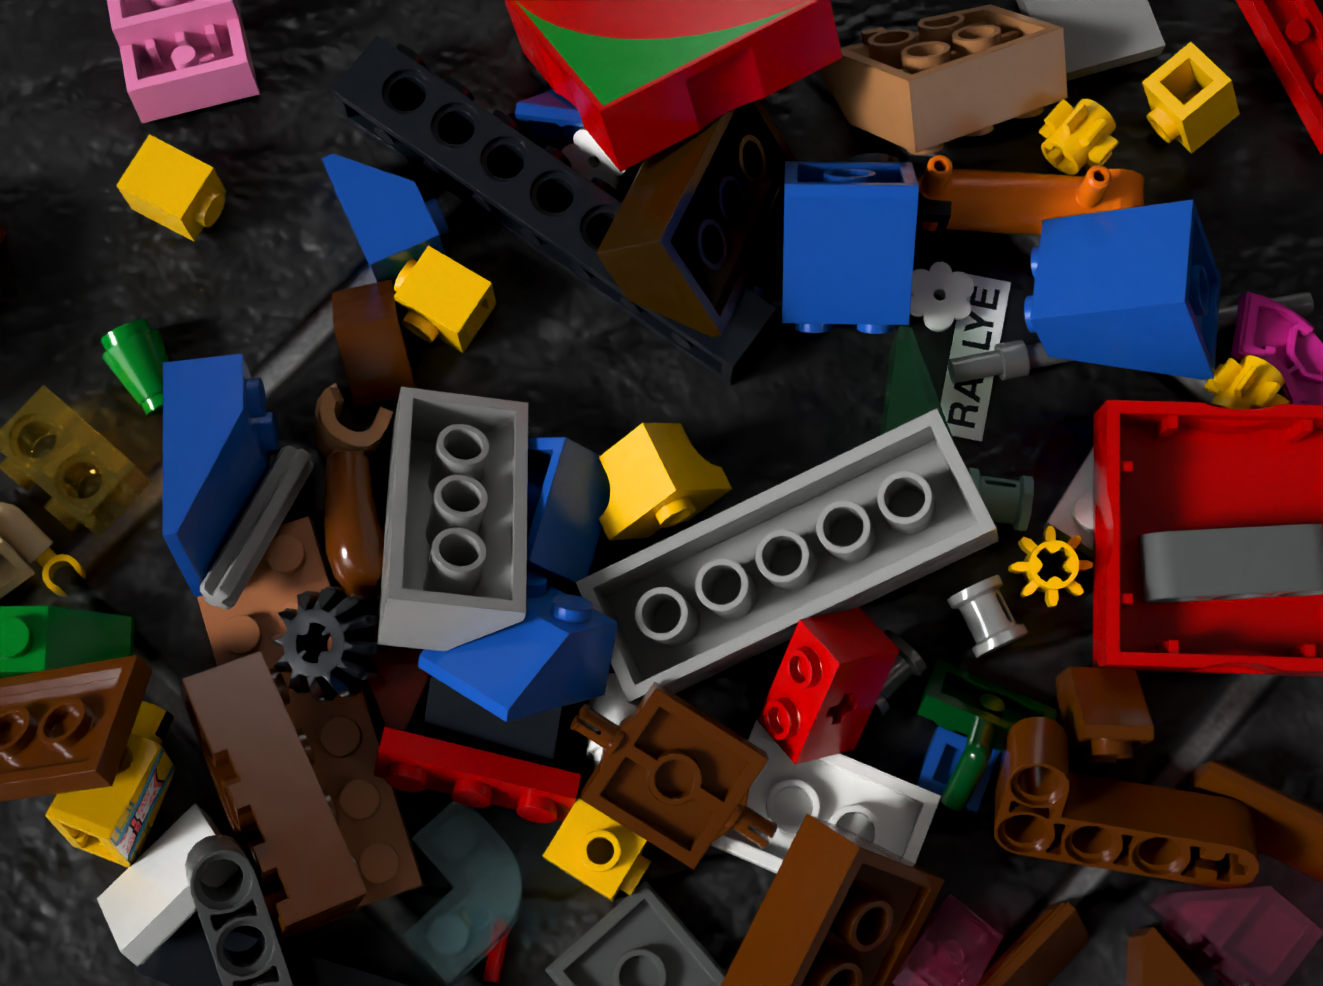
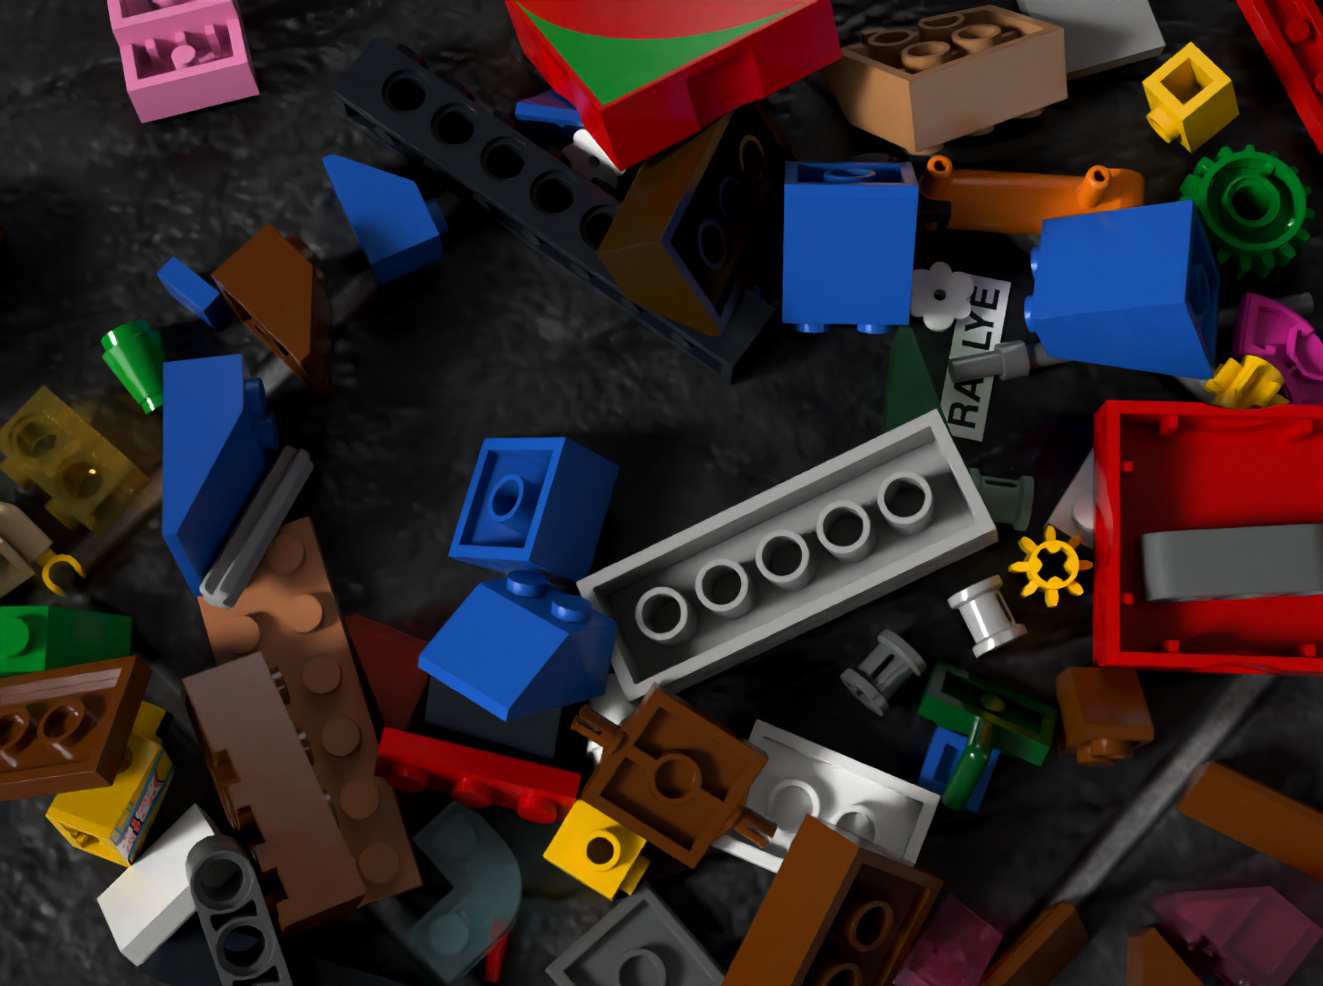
yellow brick [116,134,226,242] -> none
black gear [269,586,390,701] -> none
reddish brown piece [313,383,393,600] -> none
reddish brown slope [332,279,416,411] -> none
light grey slope [377,387,528,651] -> none
yellow brick [394,245,496,353] -> none
yellow brick [598,423,732,541] -> none
red brick [757,607,900,765] -> none
reddish brown beam [994,717,1259,889] -> none
yellow gear [1039,99,1118,175] -> none
none -> blue tile [157,256,233,332]
none -> reddish brown slope [211,222,333,400]
none -> green gear [1178,144,1315,280]

